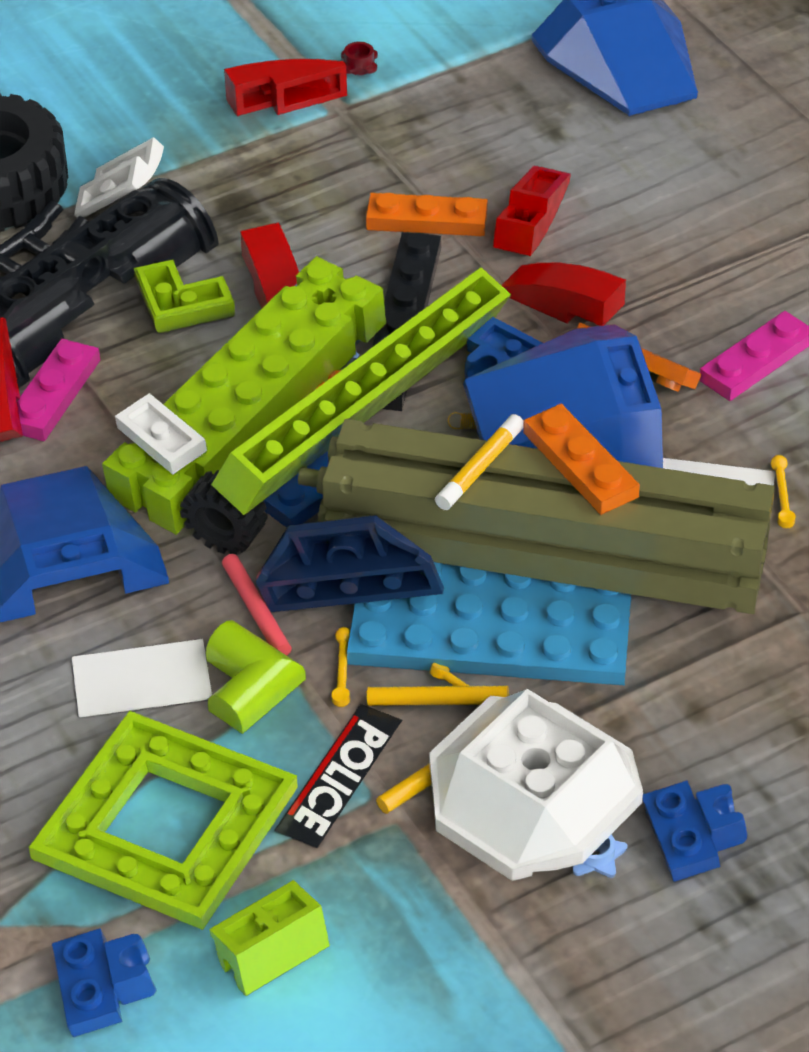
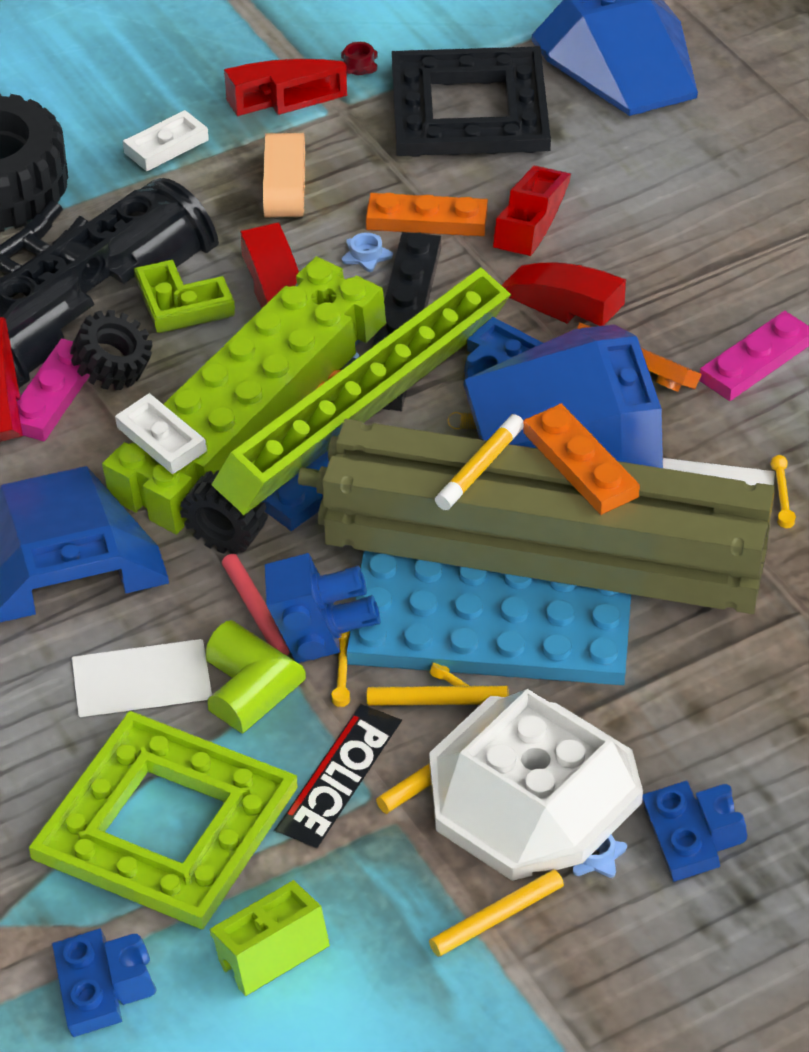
white slope [74,137,164,218] -> none
dark blue wedge [256,515,444,612] -> none
none -> black tyre [70,310,153,390]
none -> white plate [123,110,209,171]
none -> light nougat beam [263,133,305,218]
none -> blue brick [265,553,381,663]
none -> light blue plate [342,233,393,272]
none -> black plate [391,46,551,157]
none -> yellow bar [429,869,564,957]

